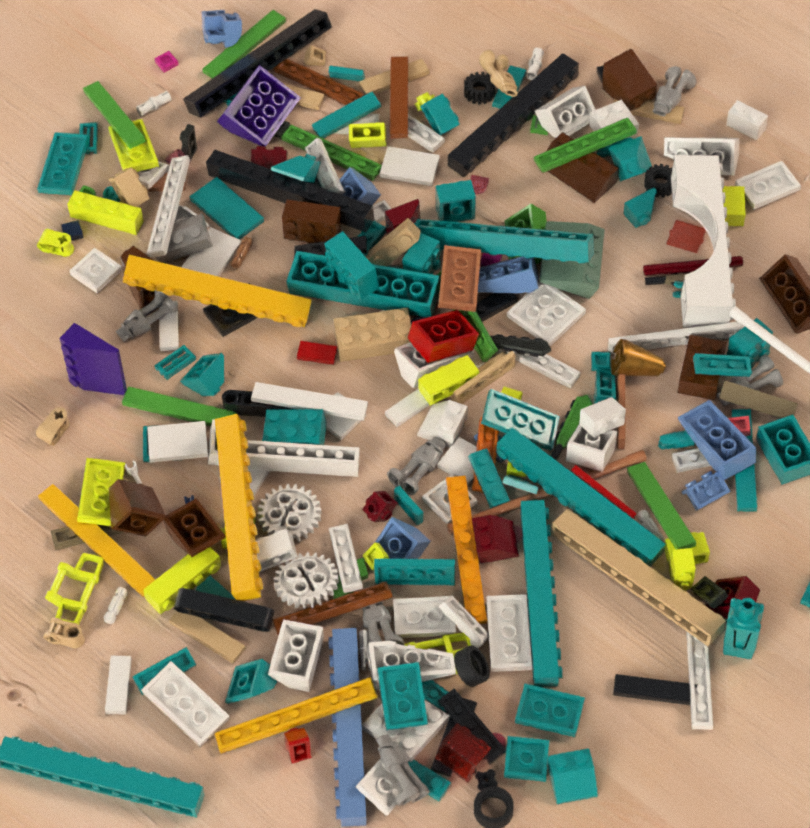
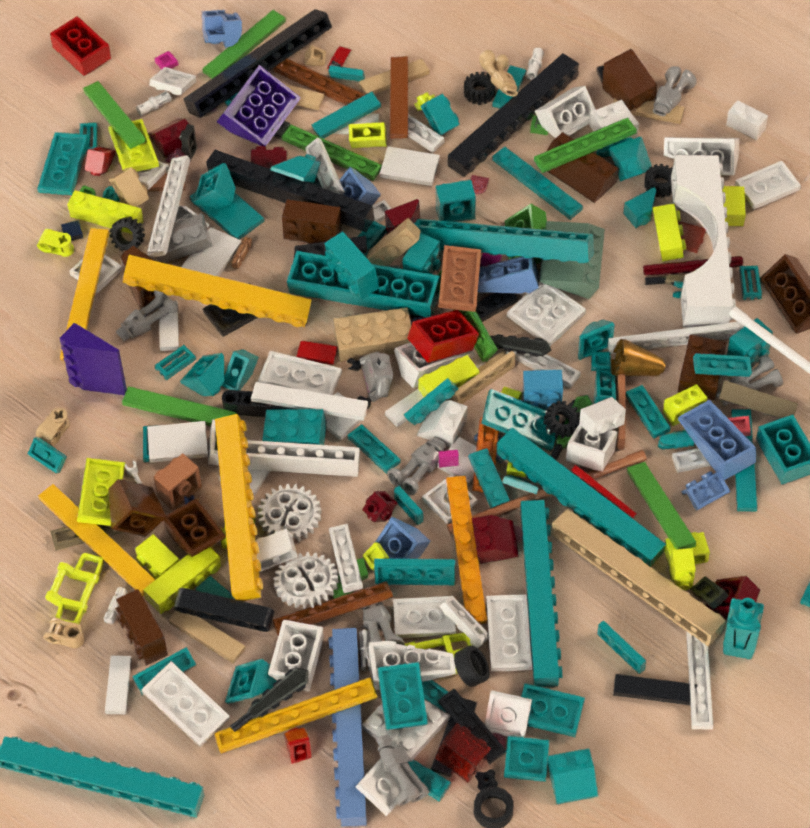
white axle [637,510,664,541] -> none
none -> teal plate [27,437,67,473]
none -> red brick [50,16,111,76]
none -> yellow tile [60,228,109,360]
none -> slope [85,146,116,176]
none -> black tyre [109,217,145,251]
none -> reddish brown brick [115,589,168,666]
none -> neon yellow brick [135,534,179,579]
none -> dark red slope [148,118,189,158]
none -> white plate [149,67,196,95]
none -> nougat brick [153,453,202,511]
none -> teal slope [193,163,236,209]
none -> teal slope [222,349,259,390]
none -> pearl dark grey sword [230,667,309,732]
none -> white tile [258,351,342,395]
none -> red sticker [327,46,352,70]
none -> light grey torso [347,352,393,409]
none -> teal tile [347,424,401,474]
none -> teal plate [403,378,459,425]
none -> dark pink tile [439,450,459,468]
none -> white tile [485,690,532,738]
none -> teal plate [492,146,583,220]
none -> dark azure brick [522,370,563,410]
none -> black tyre [543,401,580,438]
none -> teal slope [578,319,615,360]
none -> teal tile [597,620,646,674]
none -> teal plate [625,385,670,439]
none -> neon yellow brick [653,204,687,262]
none -> neon yellow brick [663,384,707,426]
none -> teal tile [739,266,762,300]

